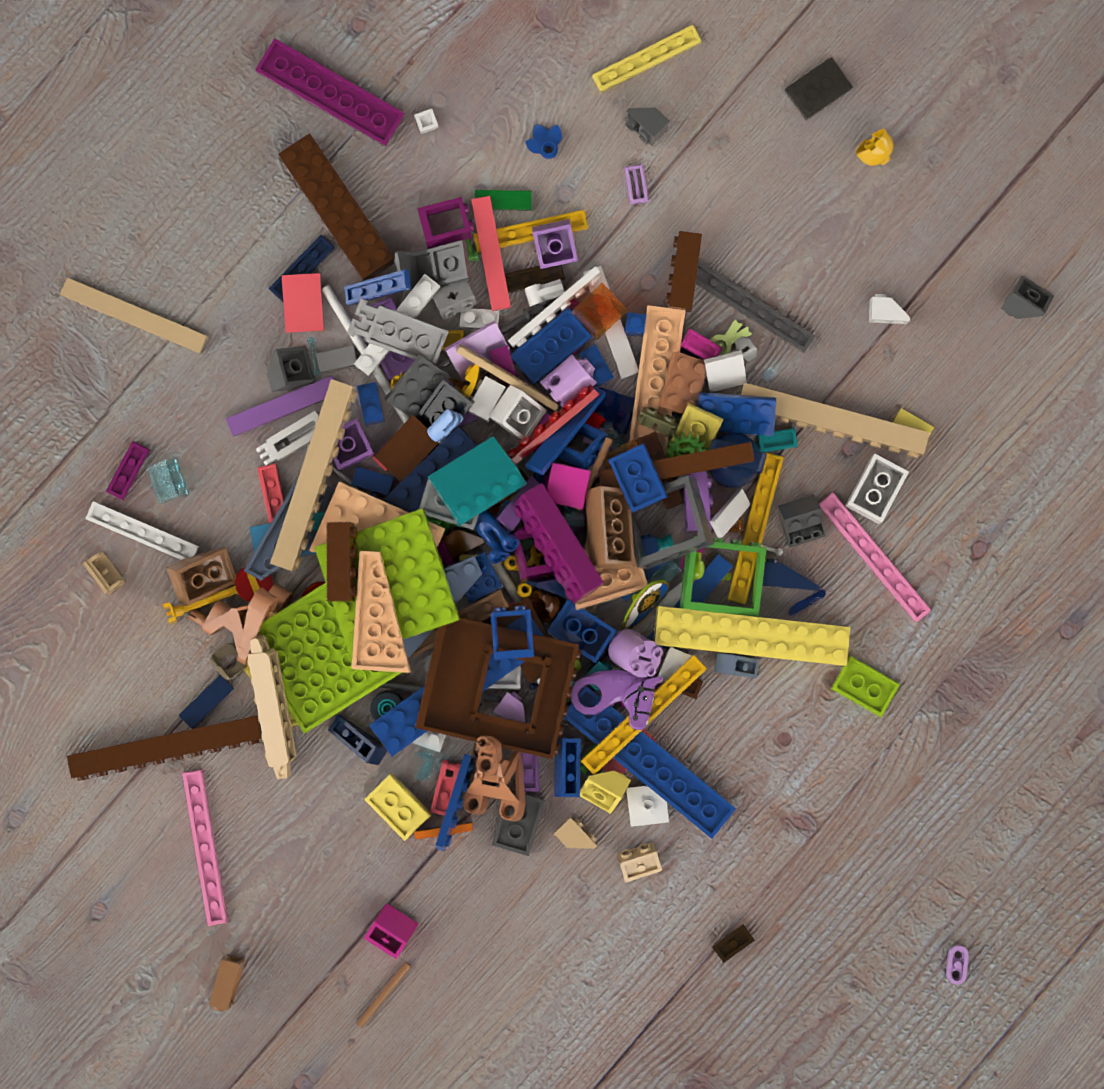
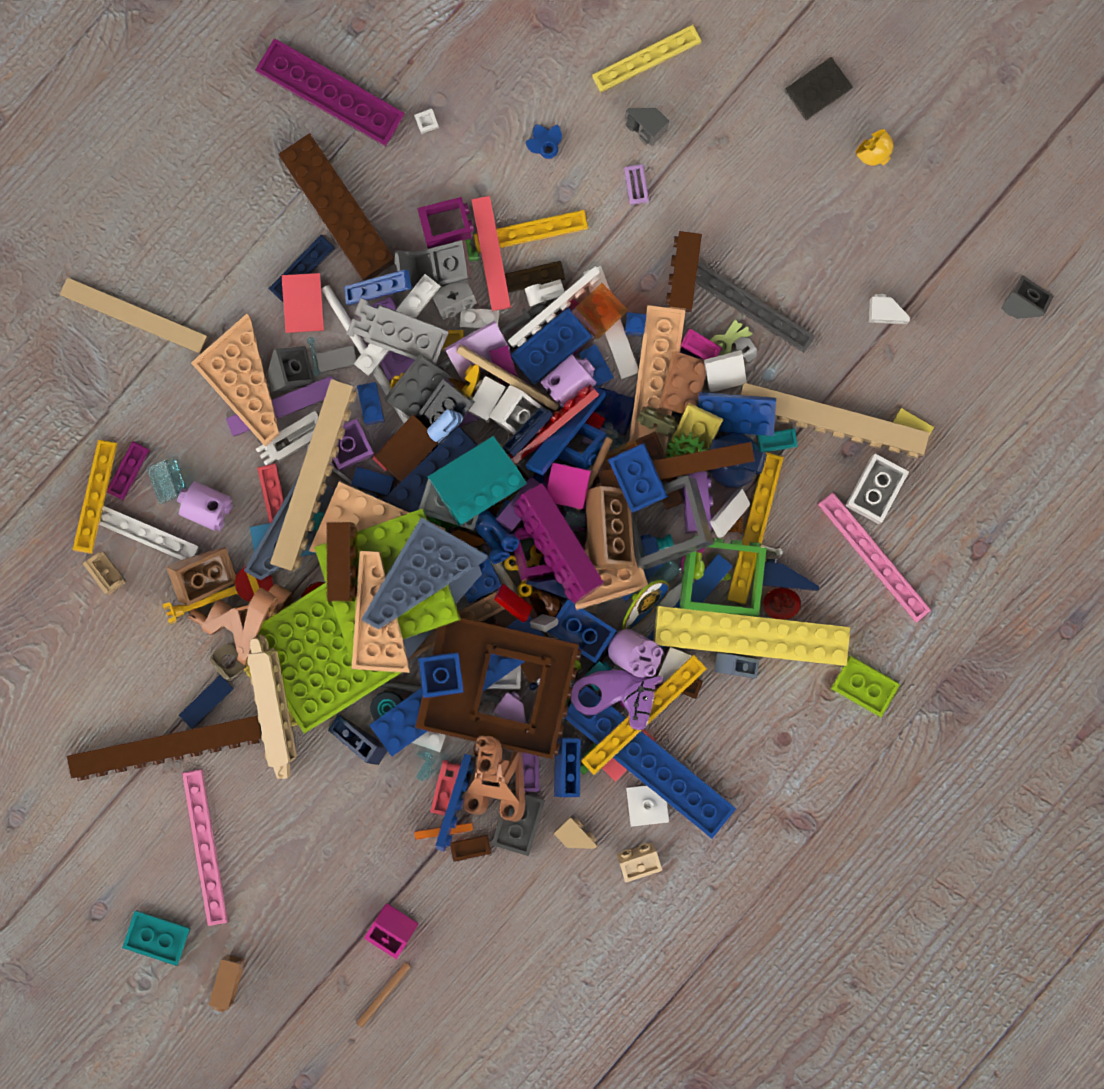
light yellow tile [364,772,432,841] -> none
green tile [475,190,532,211] -> none
blue window [491,606,534,660] -> none
medium lavender brick [532,219,578,269] -> none
light yellow slope [580,771,631,814] -> none
dark brown plate [712,924,755,963] -> none
dark grey slope [778,494,826,548] -> none
clear blue piece [788,589,826,616] -> none
lavender plate [946,945,969,985] -> none
none -> yellow tile [73,440,118,554]
none -> teal plate [122,910,191,966]
none -> lavender cylinder [177,481,233,531]
none -> light nougat wing [191,314,280,447]
none -> sand blue wing [361,517,488,630]
none -> blue brick [418,652,463,698]
none -> reddish brown tile [450,834,491,862]
none -> red tile [494,584,532,623]
none -> dark blue tile [502,407,553,457]
none -> light grey tile [530,614,558,632]
none -> clear red piece [763,588,801,620]

